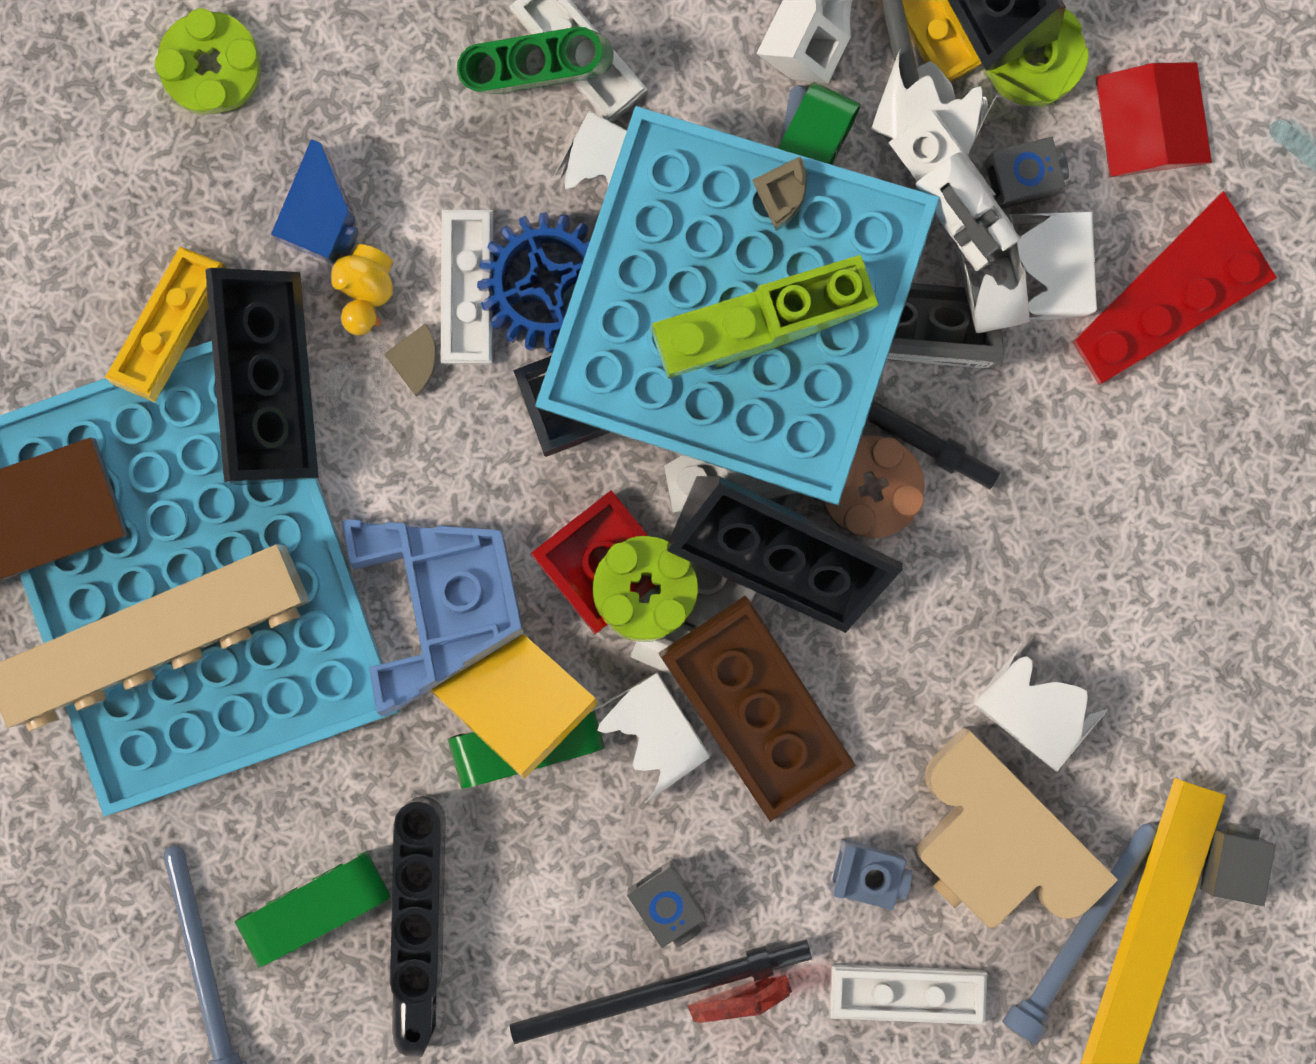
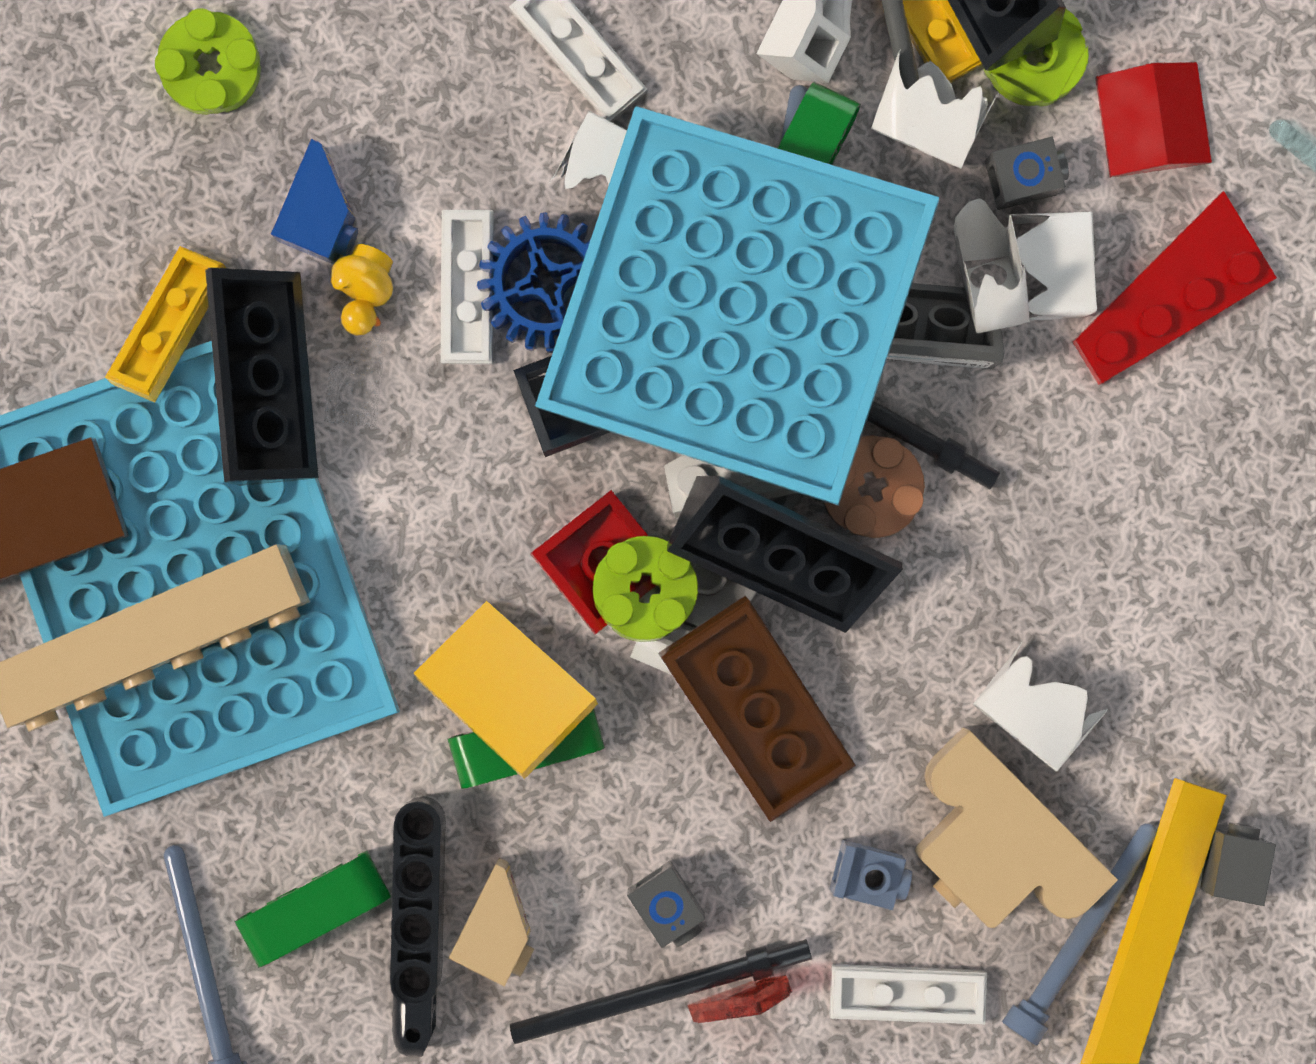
medium blue wing [342,519,524,717] -> none
dark tan tile [384,324,436,397] -> none
green beam [457,27,614,94] -> none
white piece [591,672,710,803] -> none
lime slope [650,254,879,379] -> none
dark tan tile [752,156,807,231] -> none
white plate [889,110,1021,271] -> none
none -> tan slope [448,858,534,987]

